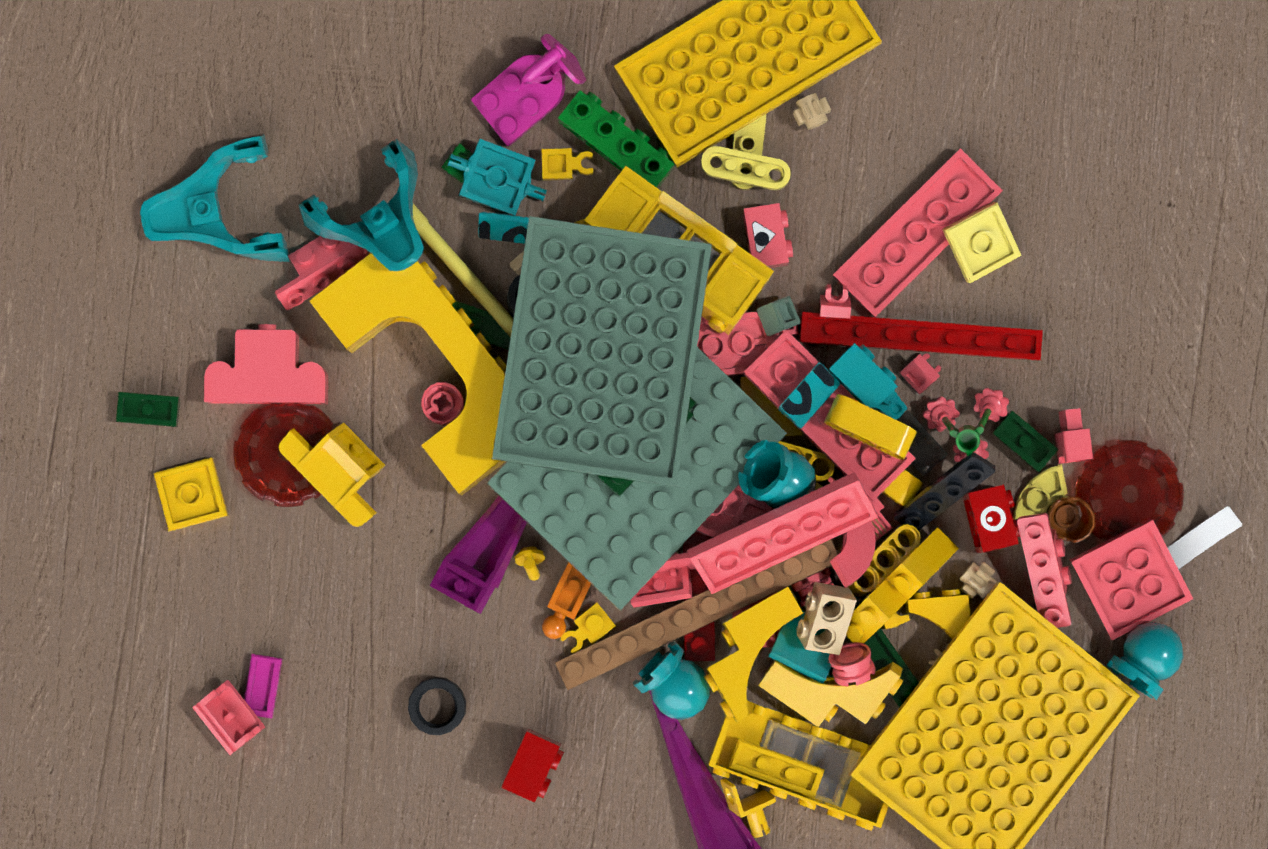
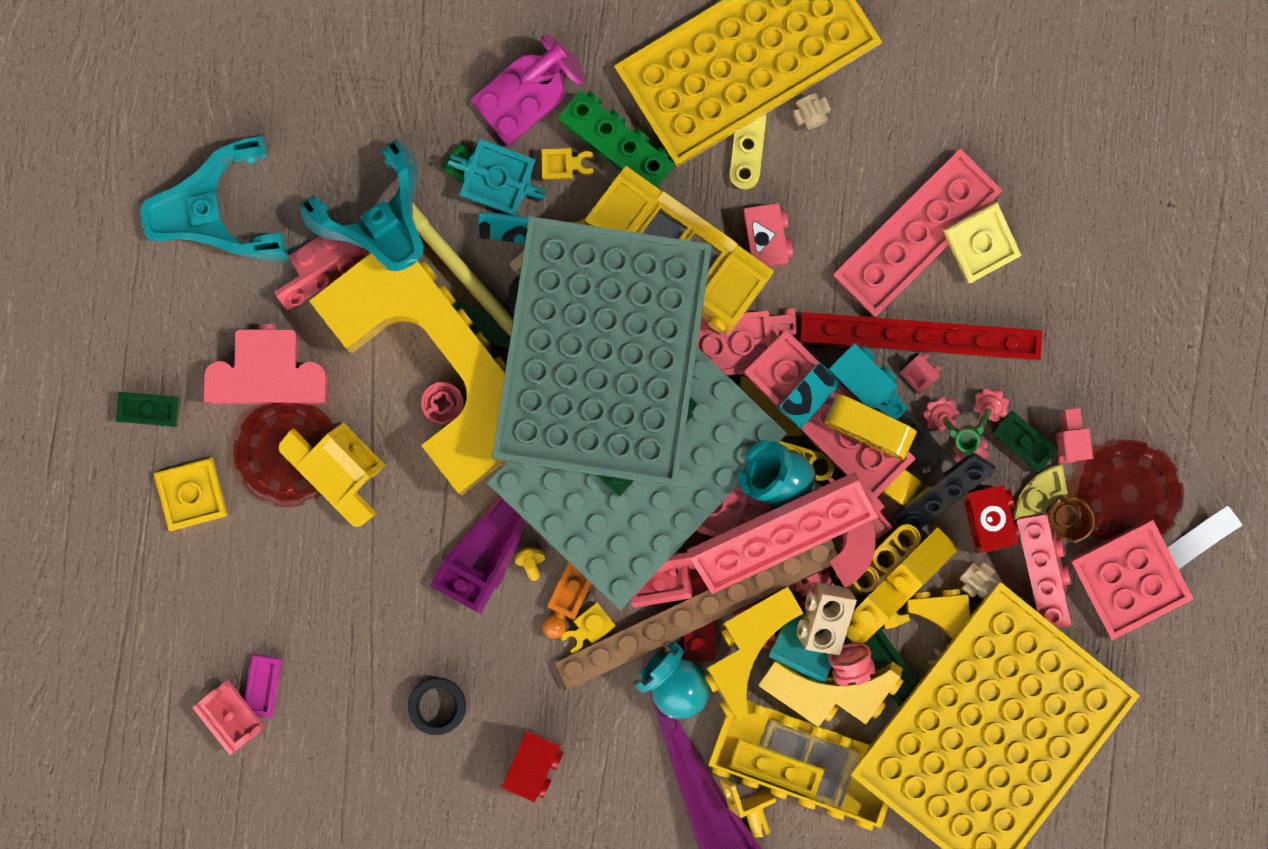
light yellow plate [701,146,791,190] -> none
sand green slope [757,296,801,336] -> none
coral tile [819,284,851,319] -> none
teal tile [1106,622,1184,700] -> none

